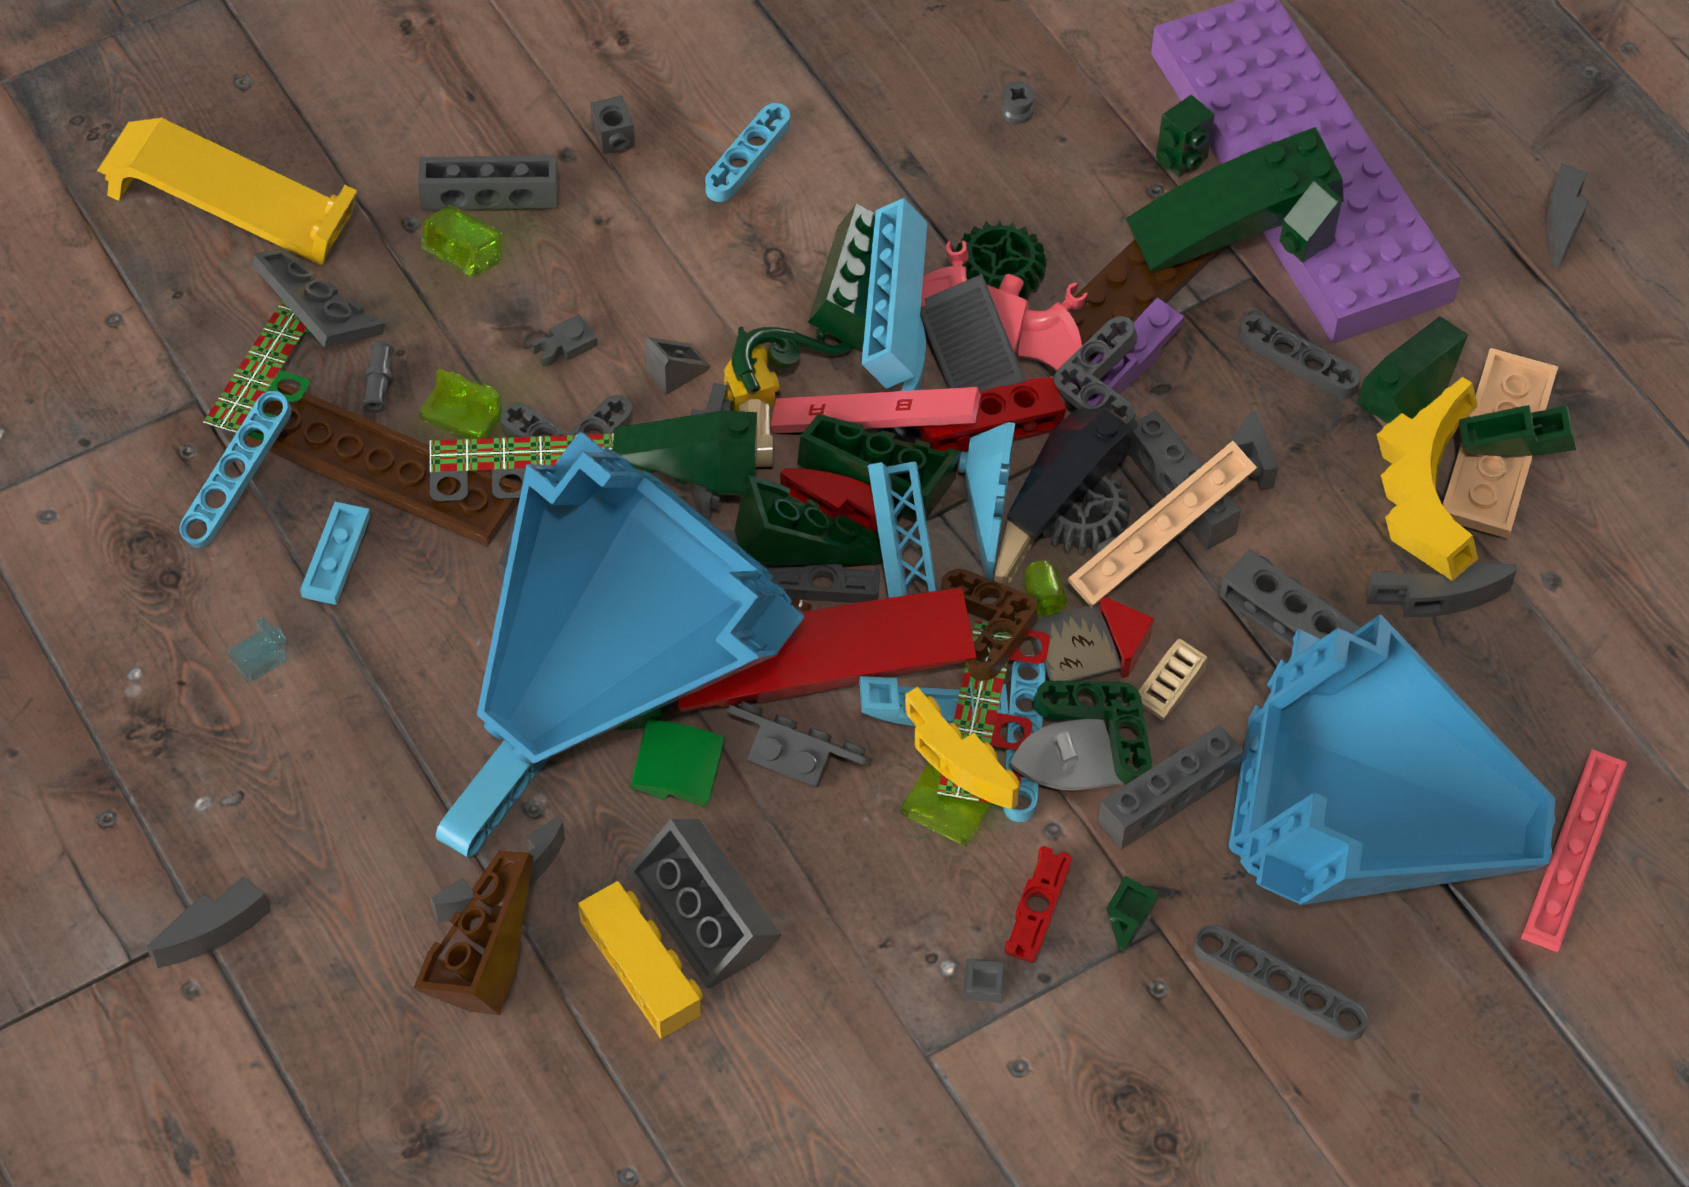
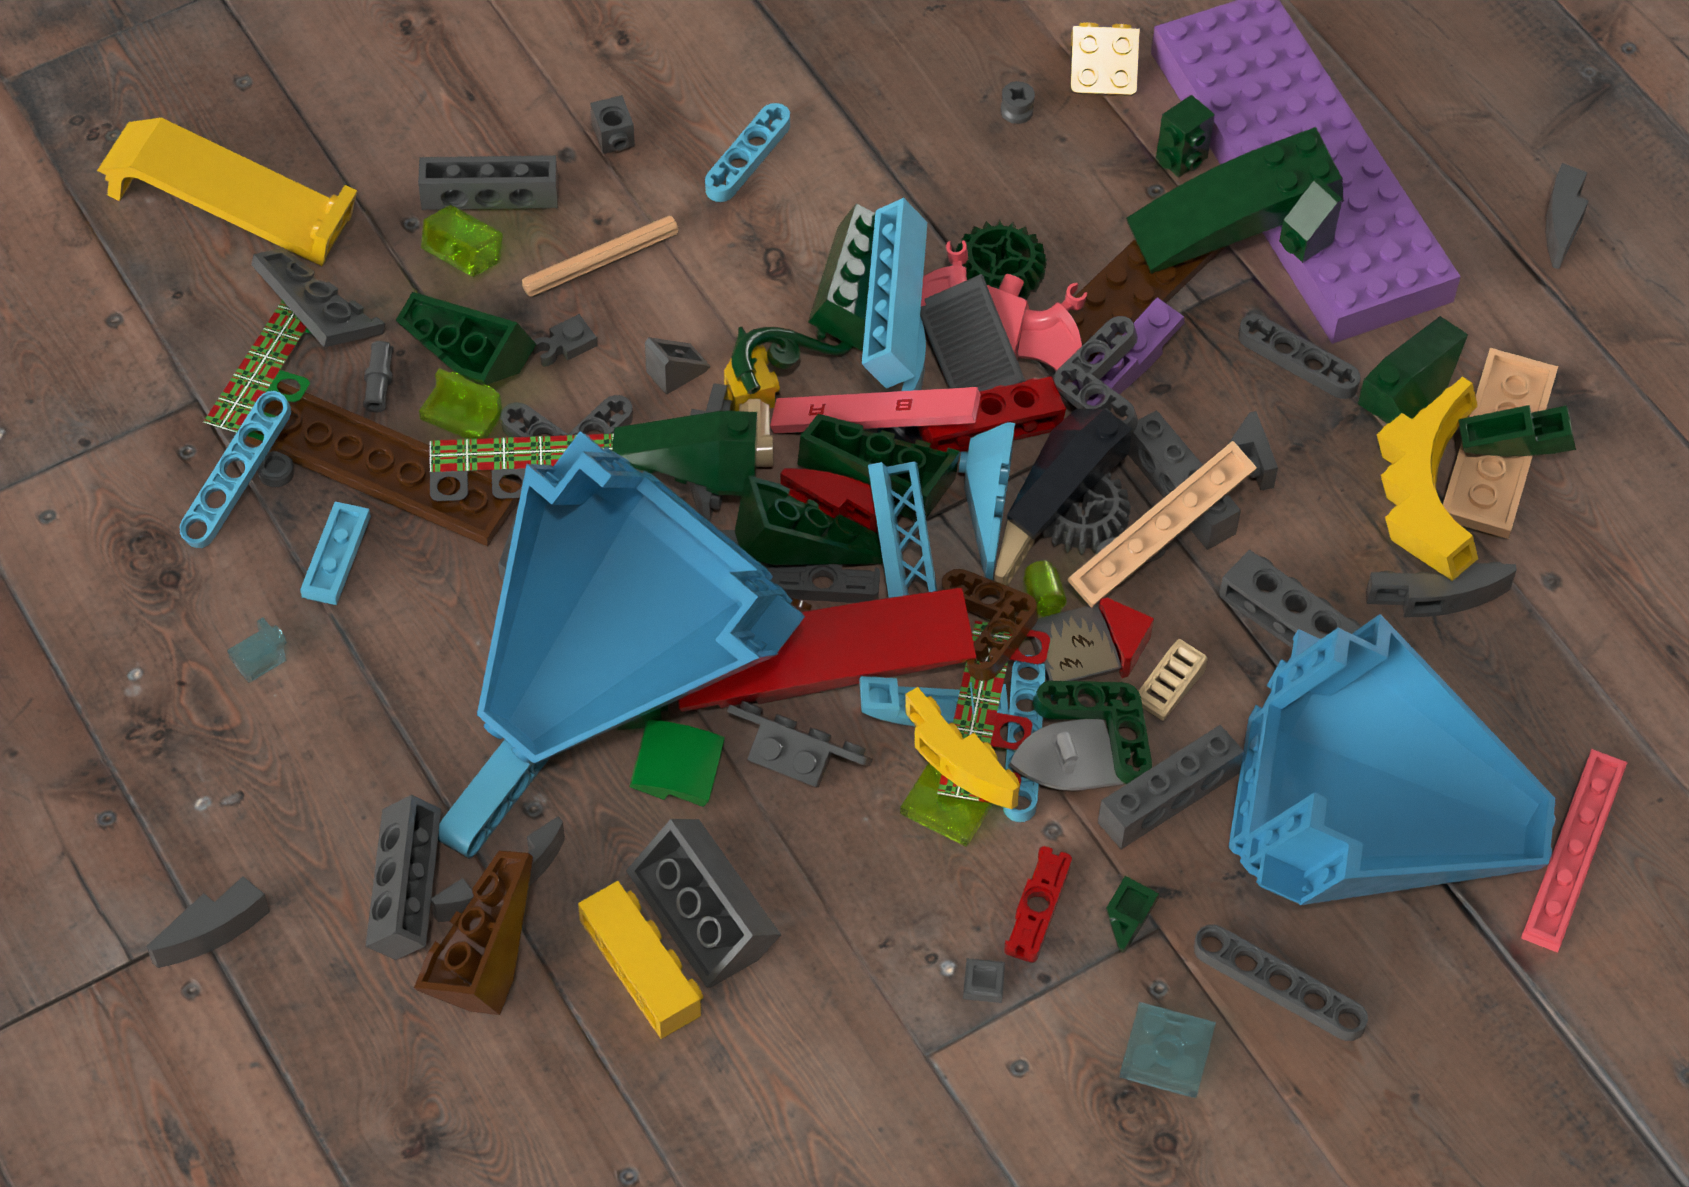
none -> dark grey tile [257,451,294,487]
none -> dark grey brick [365,795,441,960]
none -> dark green wedge [396,292,536,385]
none -> light nougat axle [522,216,678,297]
none -> bracket [1071,22,1140,95]
none -> clear light blue plate [1119,1002,1216,1098]

